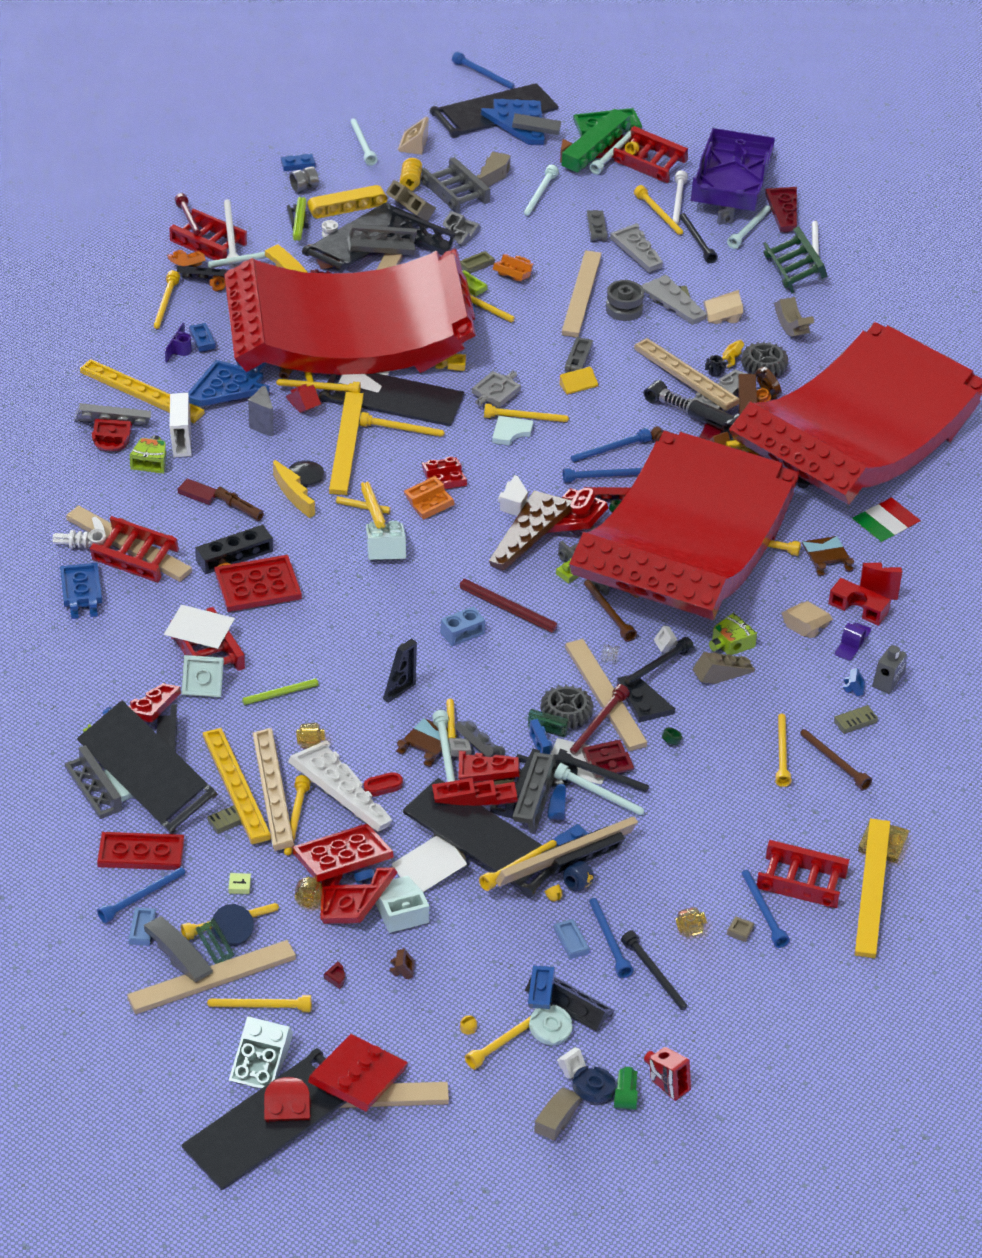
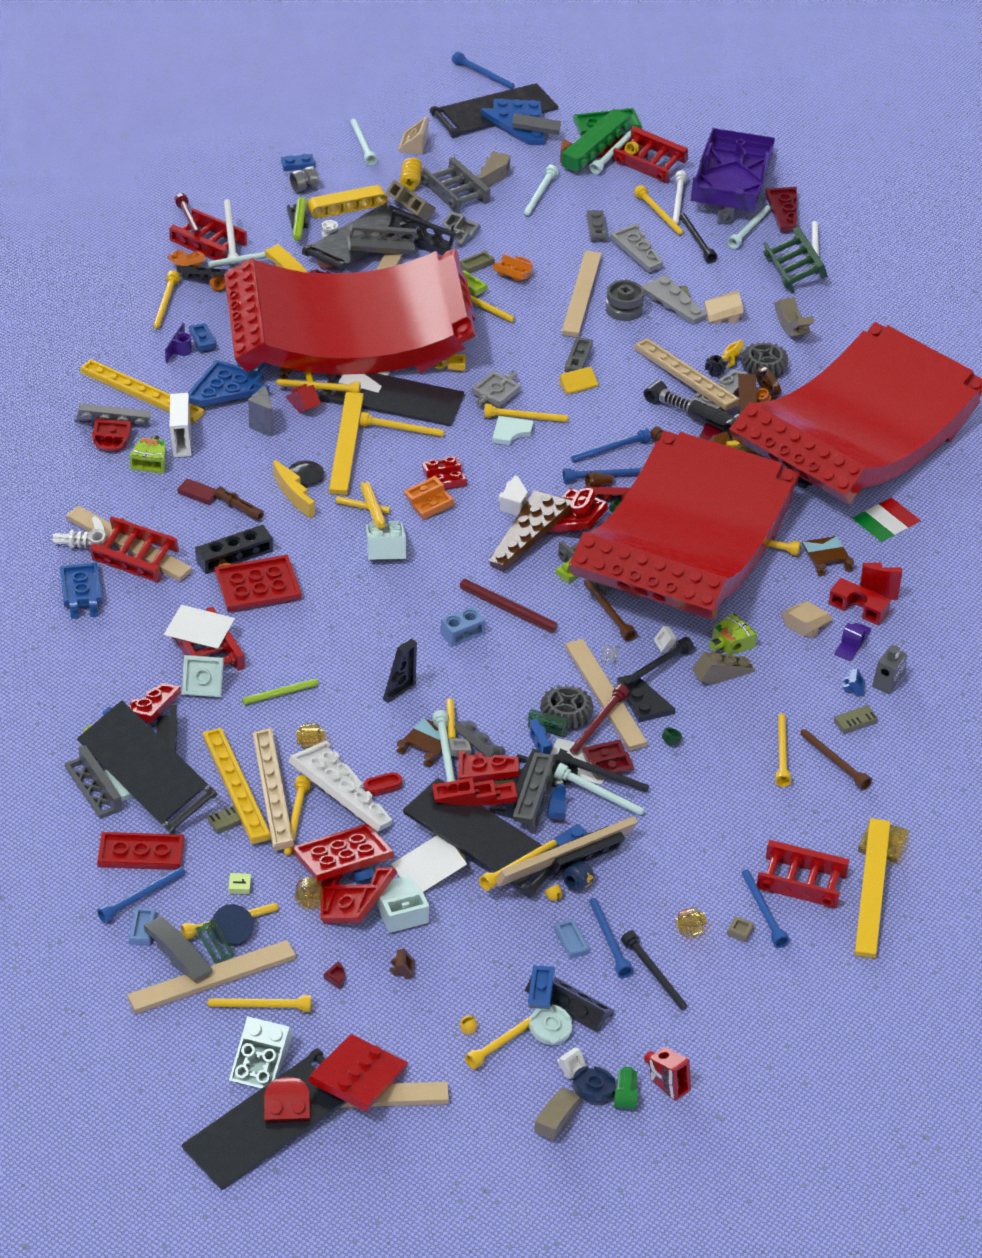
none -> reddish brown cone [585,471,613,487]

